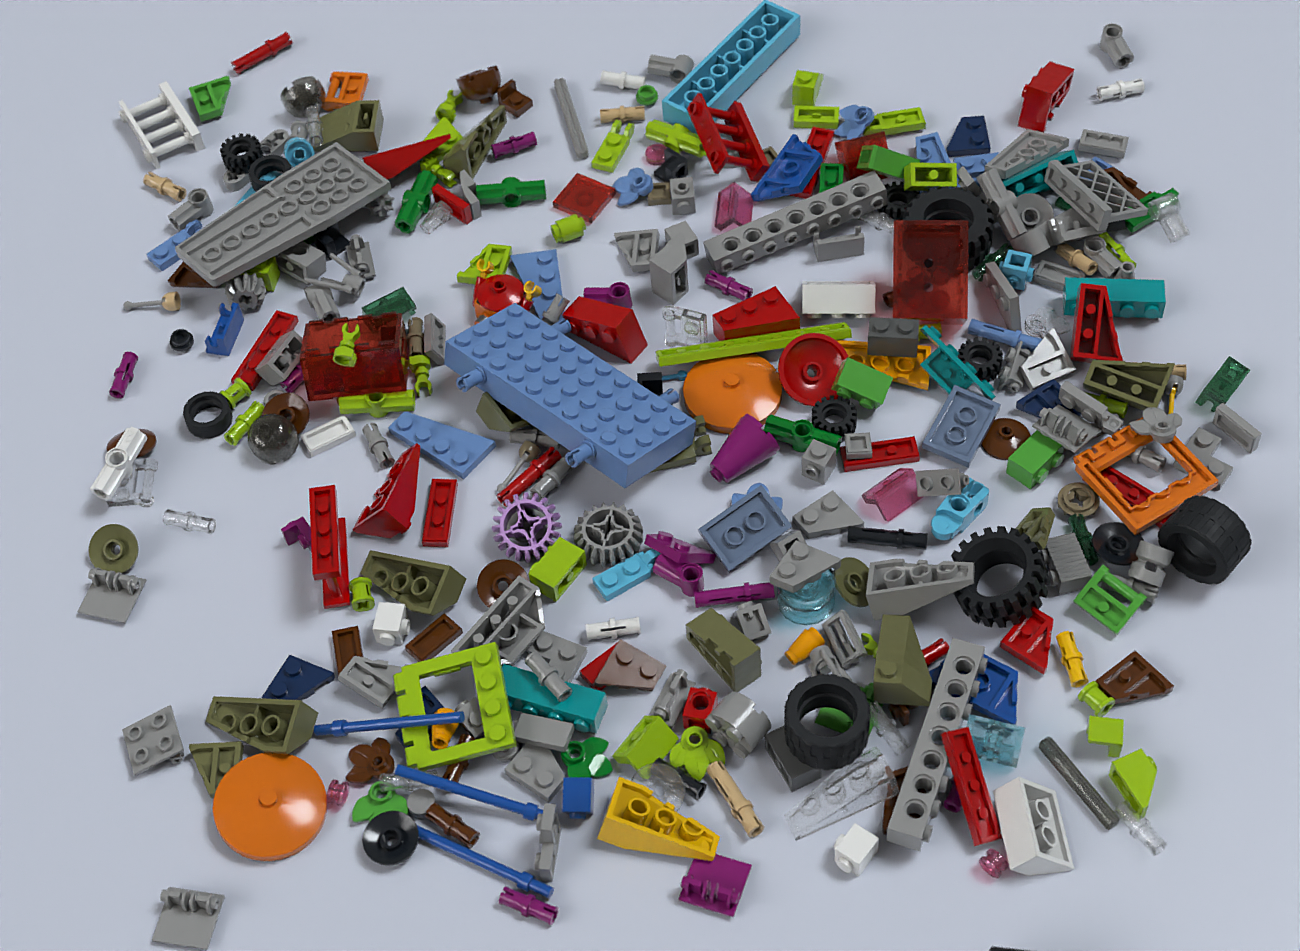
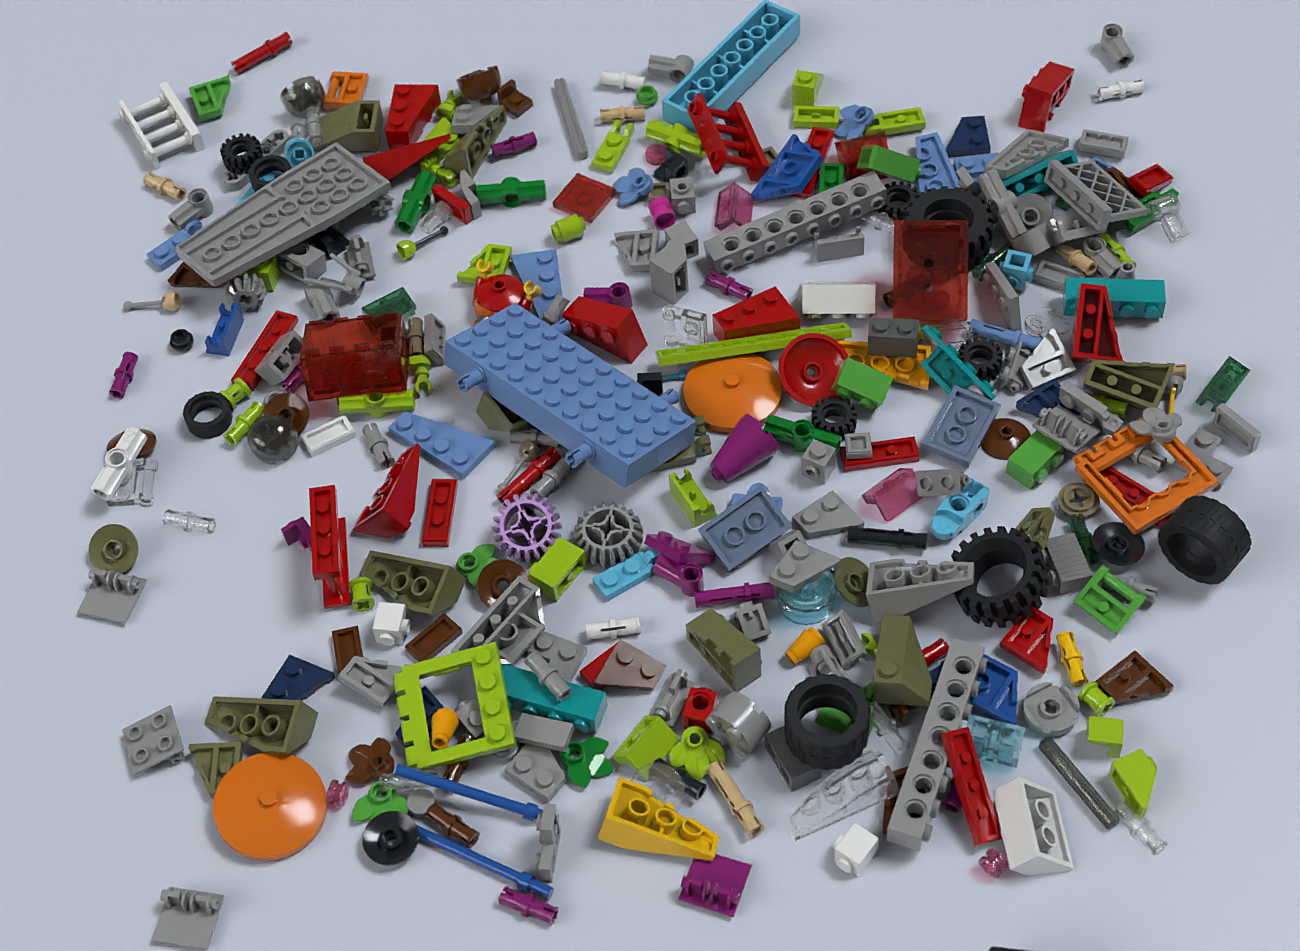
blue bar [314,711,465,737] -> none
lime piece [333,323,360,367] -> none
blue brick [562,777,594,819] -> none
lime brick [904,163,957,191] -> none
light grey wheel [1128,540,1174,588] -> none
none -> red wedge [385,84,441,150]
none -> lime hinge [396,226,449,260]
none -> light grey wing [451,104,498,134]
none -> bright green plate [456,544,500,588]
none -> dark pink wheel [648,197,676,229]
none -> lime hinge [669,468,717,527]
none -> clear tile [921,322,972,352]
none -> light grey plate [1022,682,1079,738]
none -> red tile [1127,164,1174,197]

